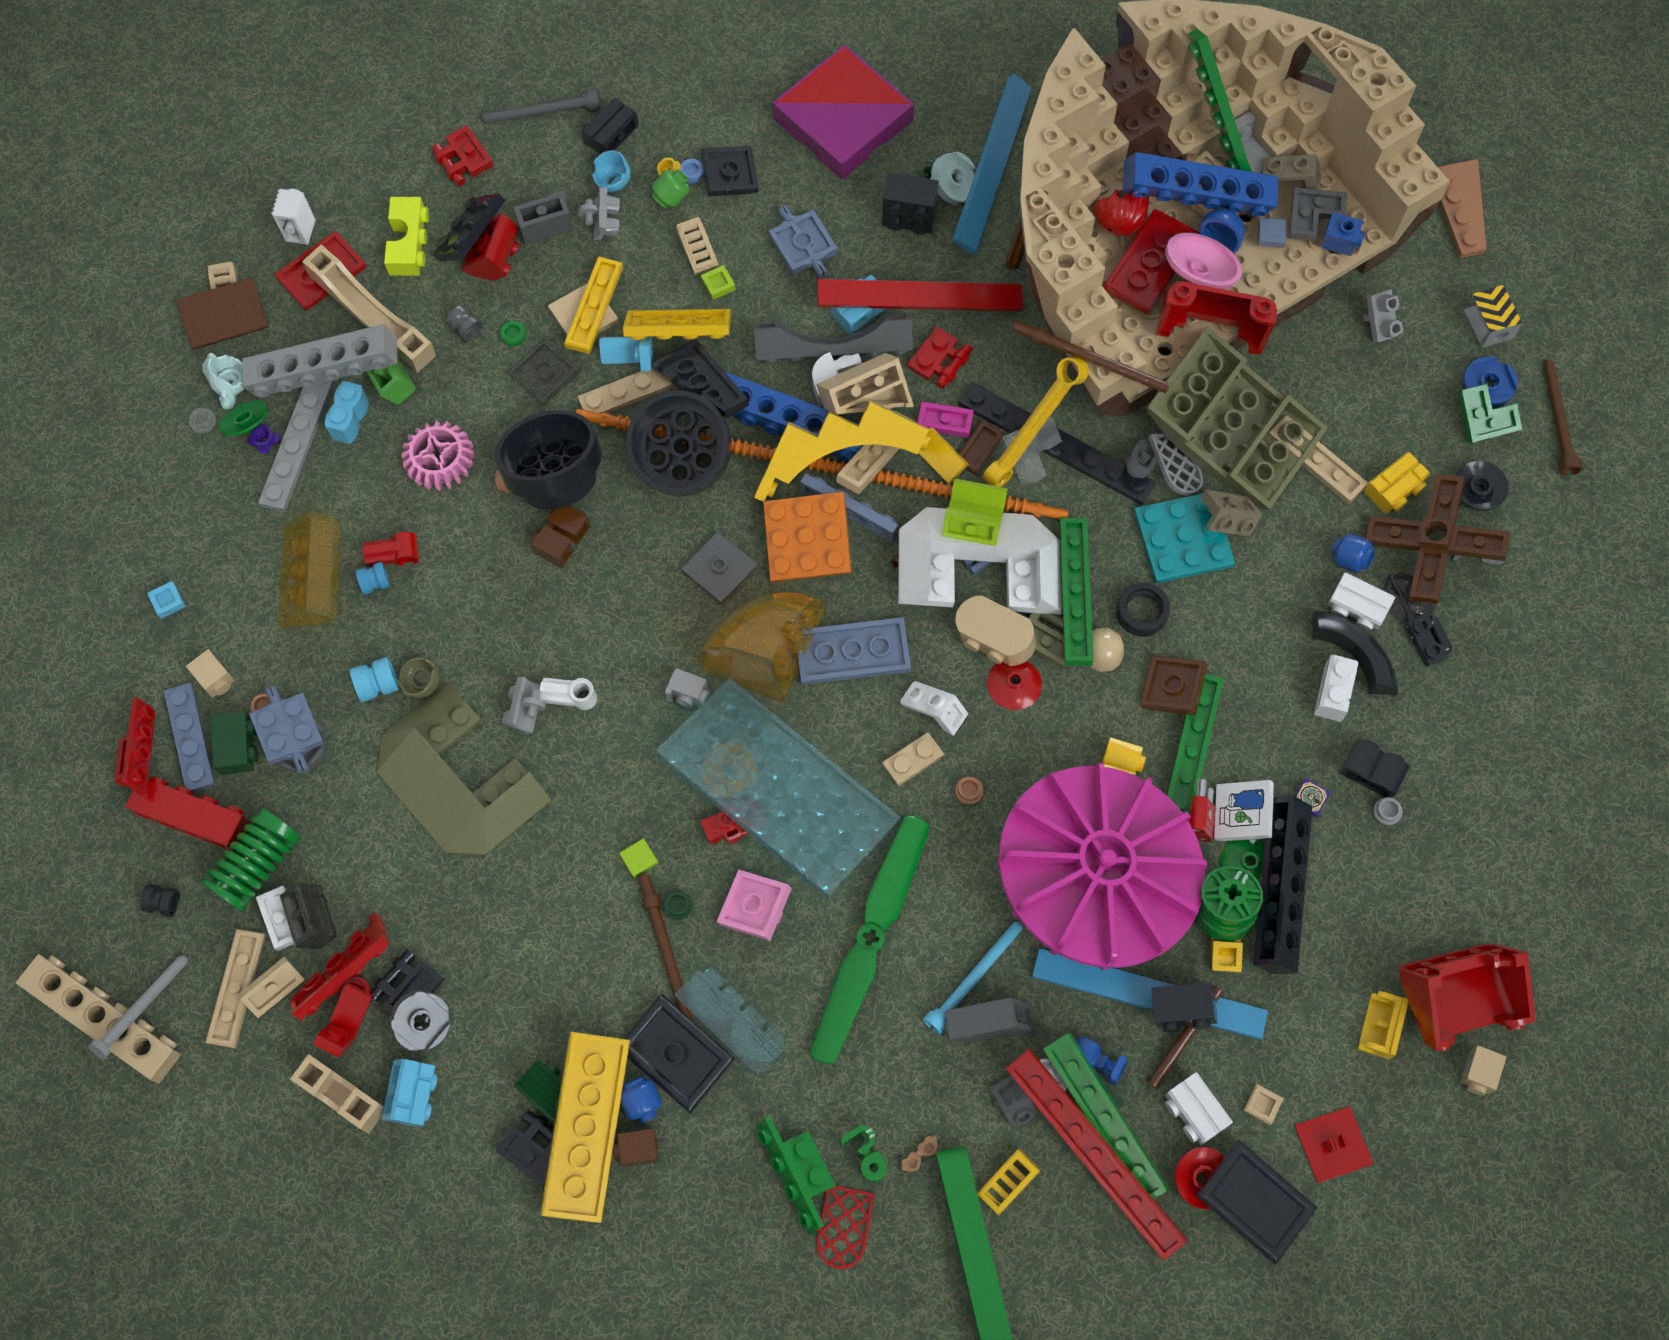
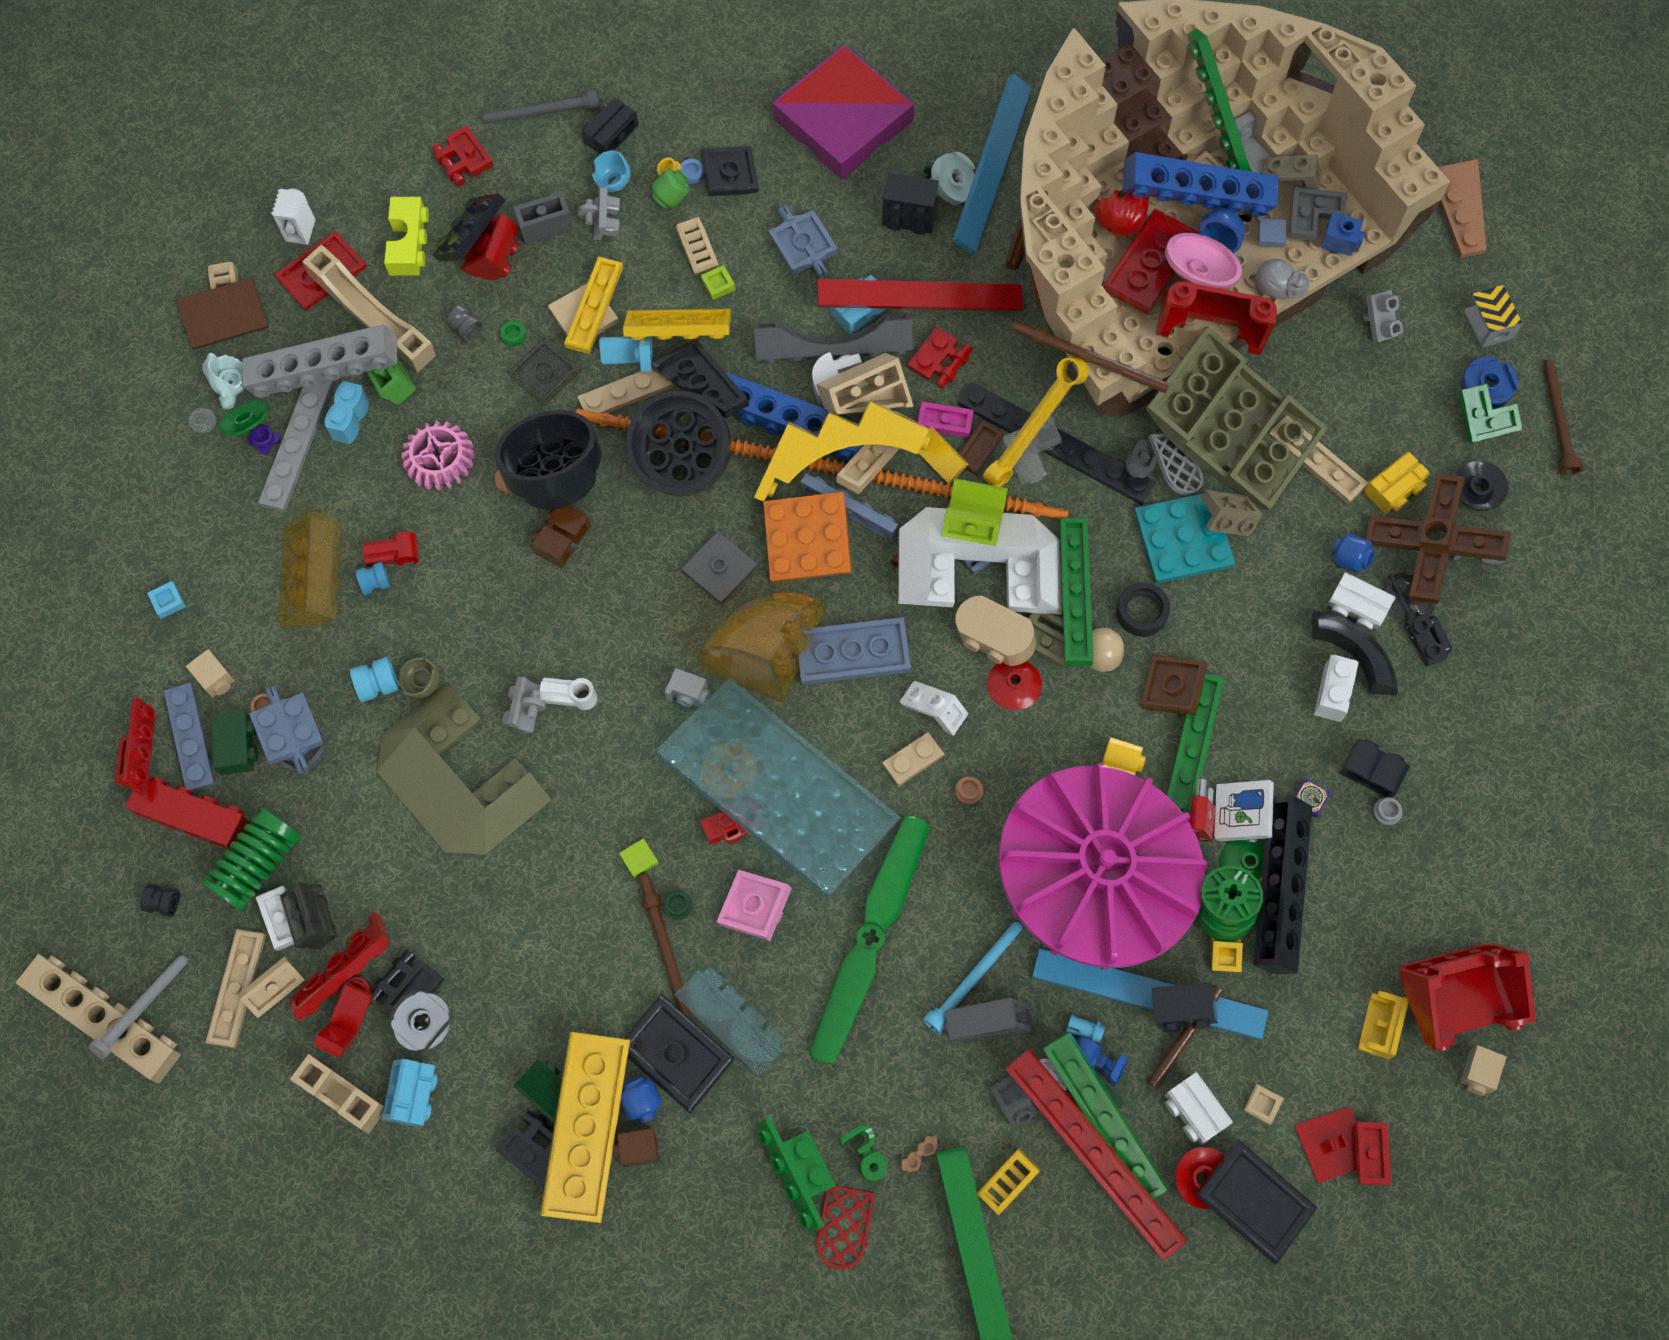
none -> medium azure pin [1066,1014,1105,1044]
none -> light grey hair [1255,259,1309,299]
none -> red plate [1354,1122,1391,1186]

